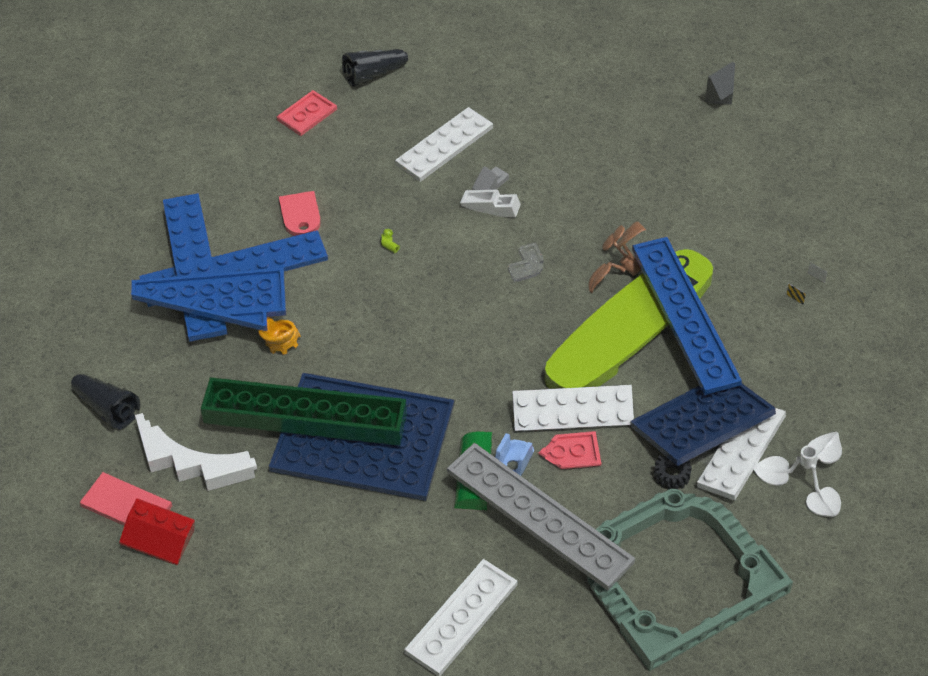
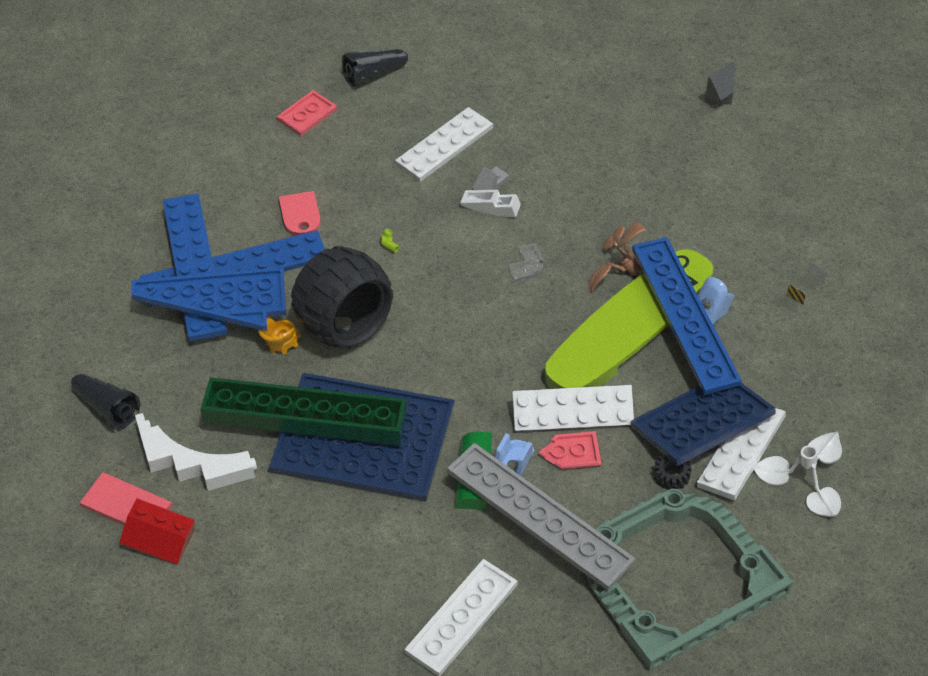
none -> black tyre [291,246,393,349]
none -> light blue piece [698,277,735,324]

